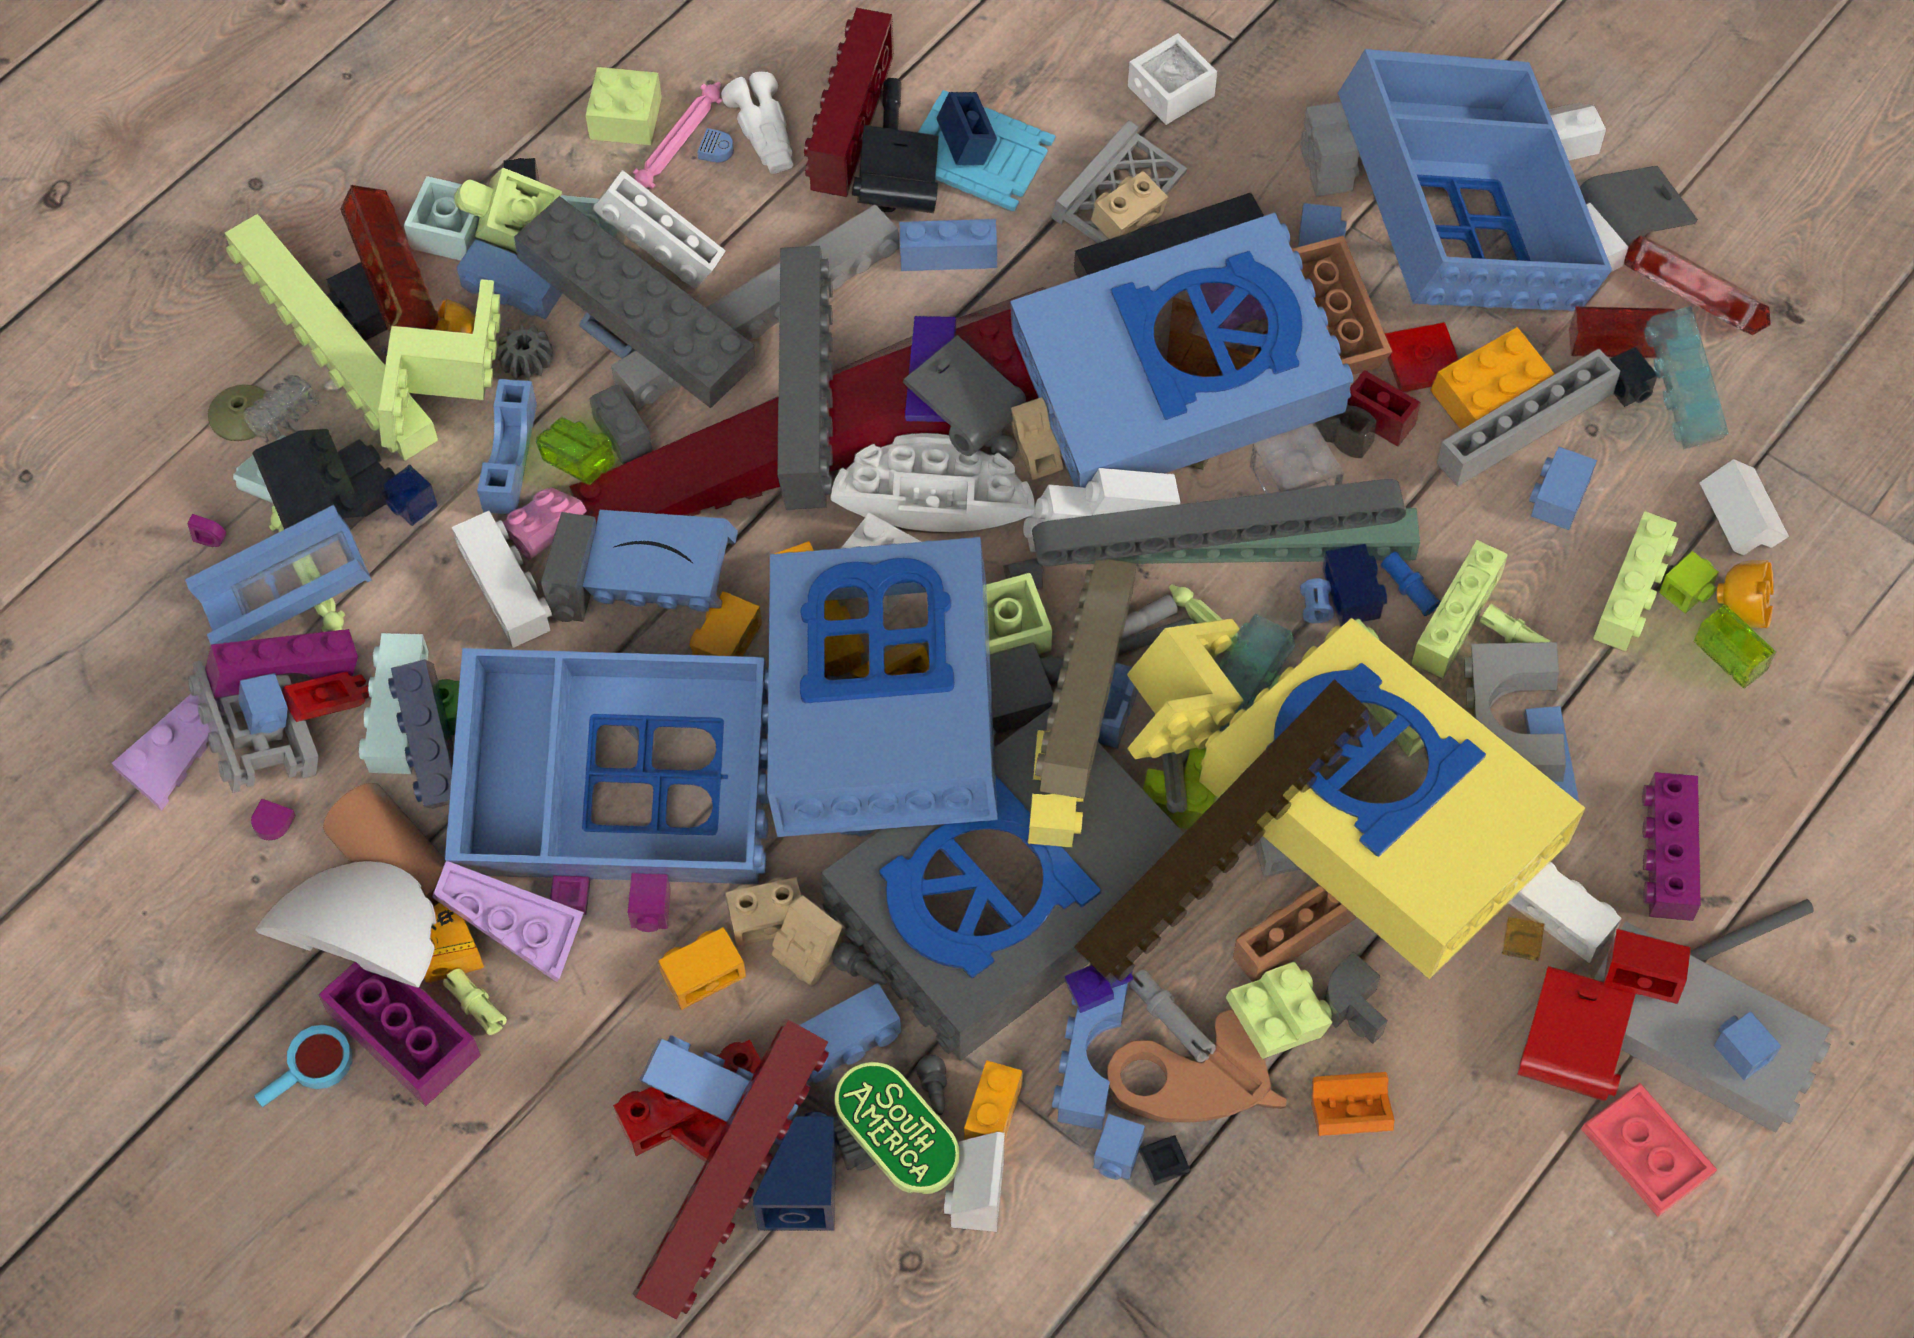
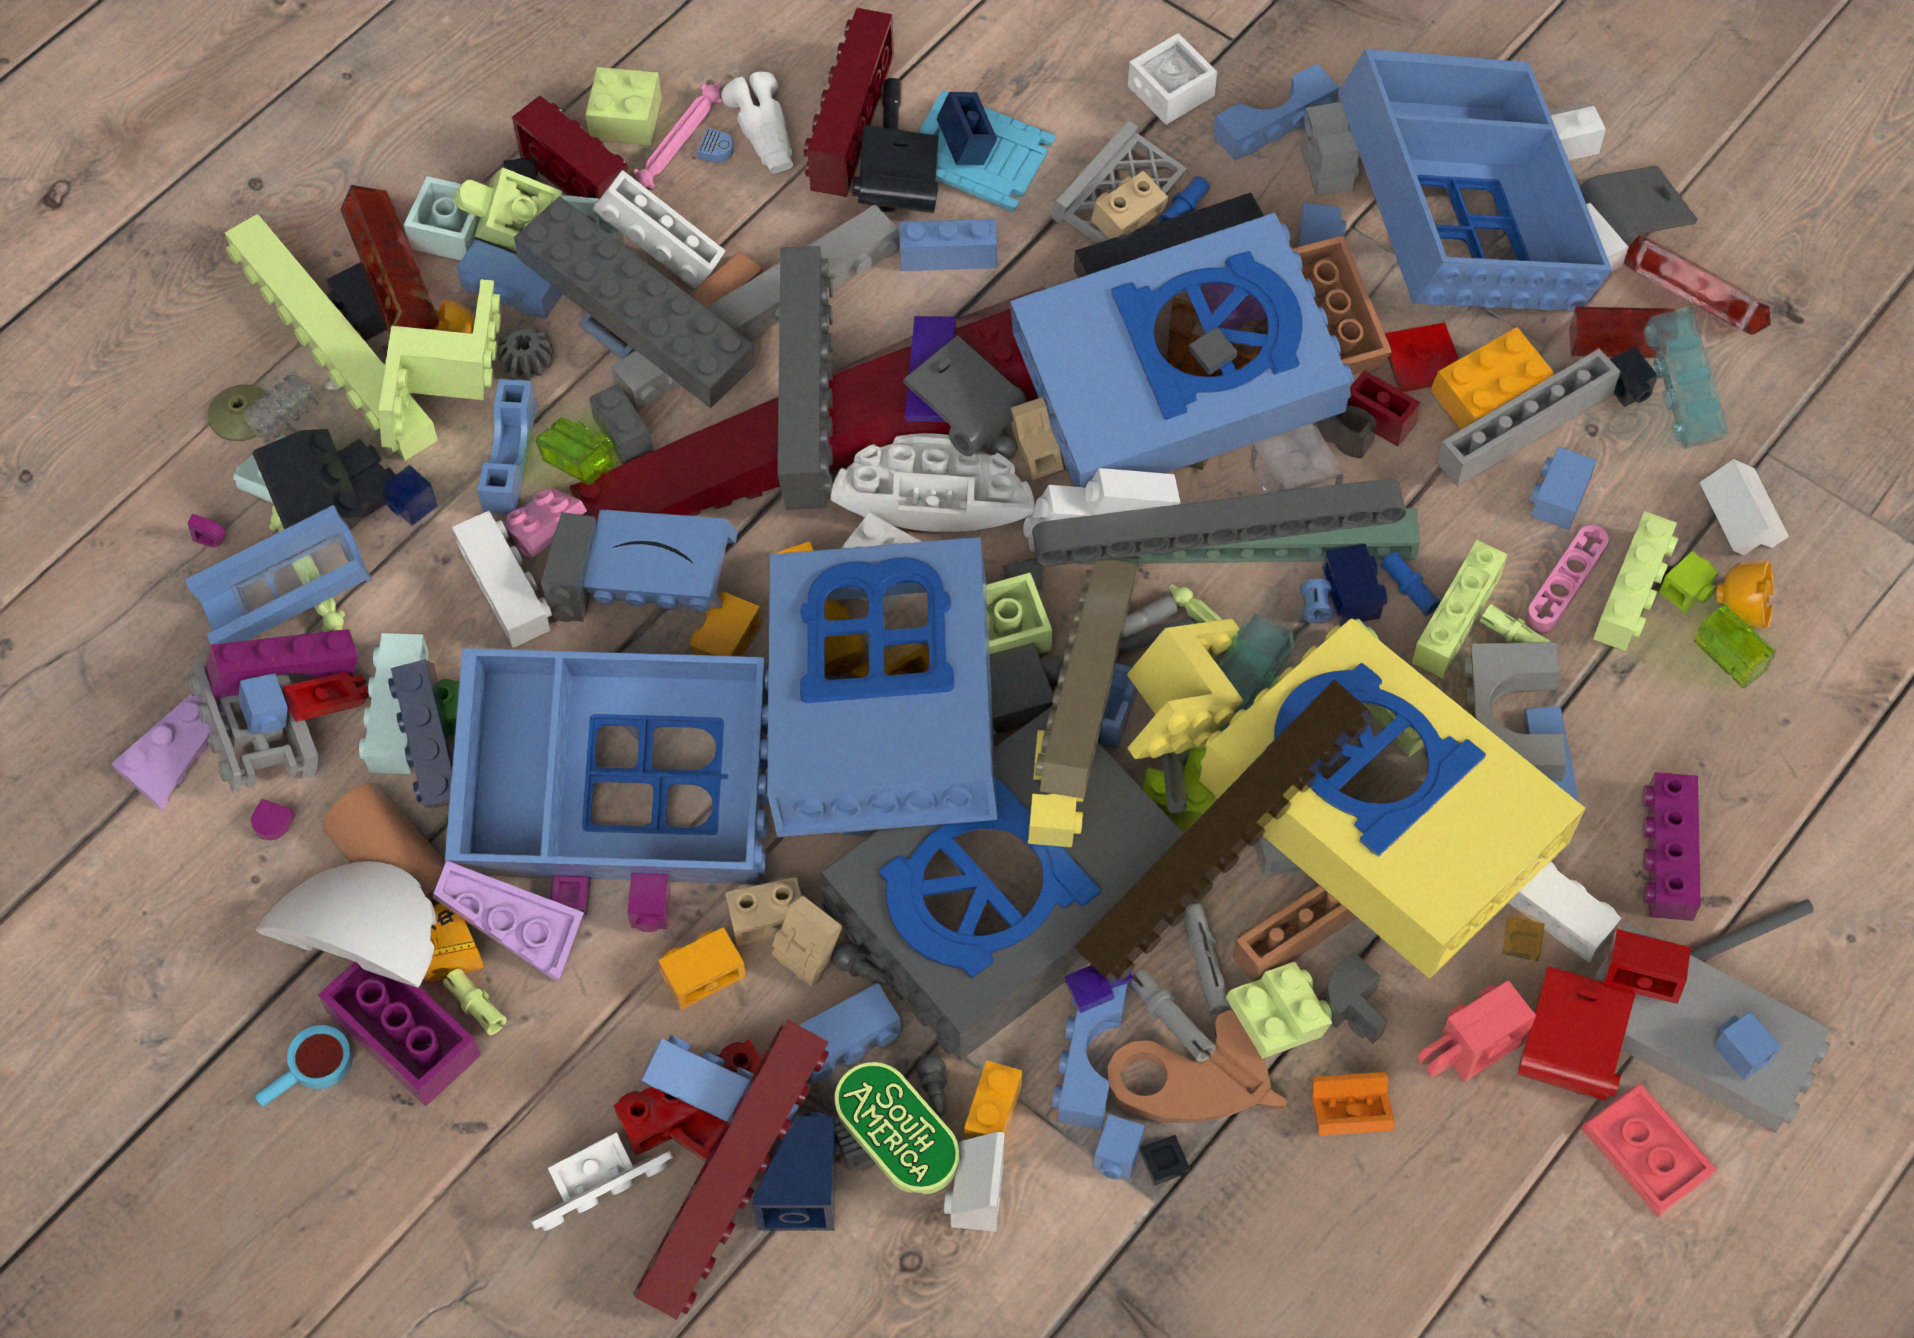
none -> dark red brick [512,96,628,199]
none -> white bracket [529,1132,673,1231]
none -> nougat tile [689,251,763,308]
none -> blue pin [1158,176,1210,223]
none -> light grey pin [1184,903,1231,1014]
none -> dark grey tile [1189,327,1237,375]
none -> medium blue arch [1213,63,1339,161]
none -> coral brick [1417,980,1536,1081]
none -> bright pink beam [1526,525,1609,632]

